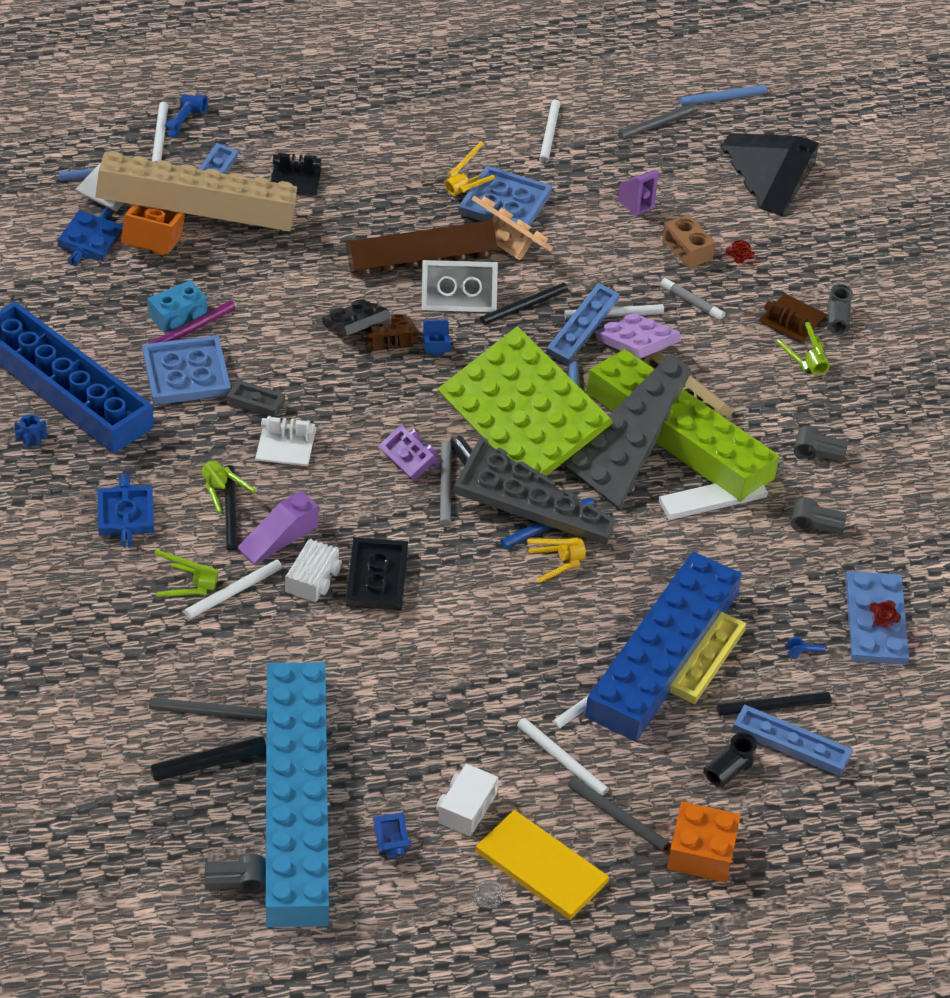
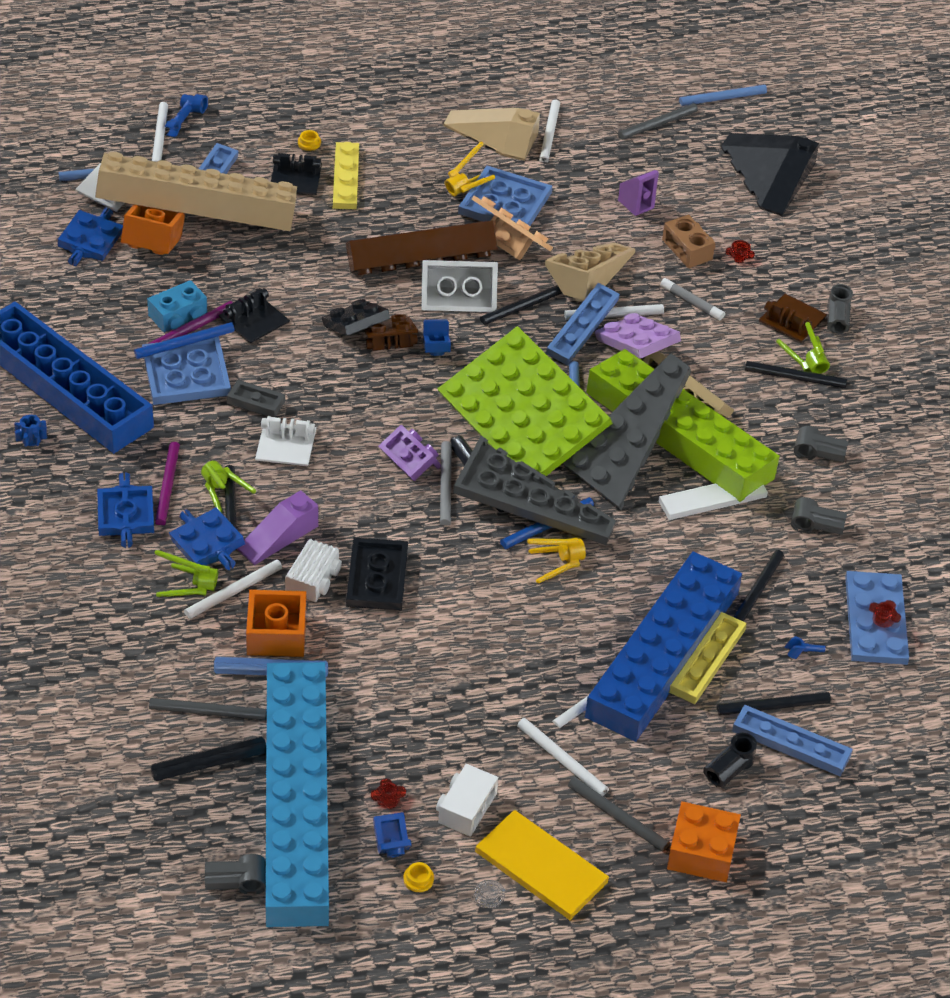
none -> blue bar [134,322,234,359]
none -> magenta bar [155,442,180,525]
none -> blue plate [169,507,245,570]
none -> medium blue axle [214,657,328,677]
none -> black hinge [219,288,290,343]
none -> orange brick [246,590,306,657]
none -> yellow plate [298,130,321,151]
none -> light yellow plate [333,142,359,209]
none -> clear red plate [371,778,406,809]
none -> yellow plate [403,862,434,892]
none -> tan wedge [443,108,540,161]
none -> tan wedge [545,243,635,302]
none -> black bar [734,550,784,622]
none -> black bar [745,361,847,389]

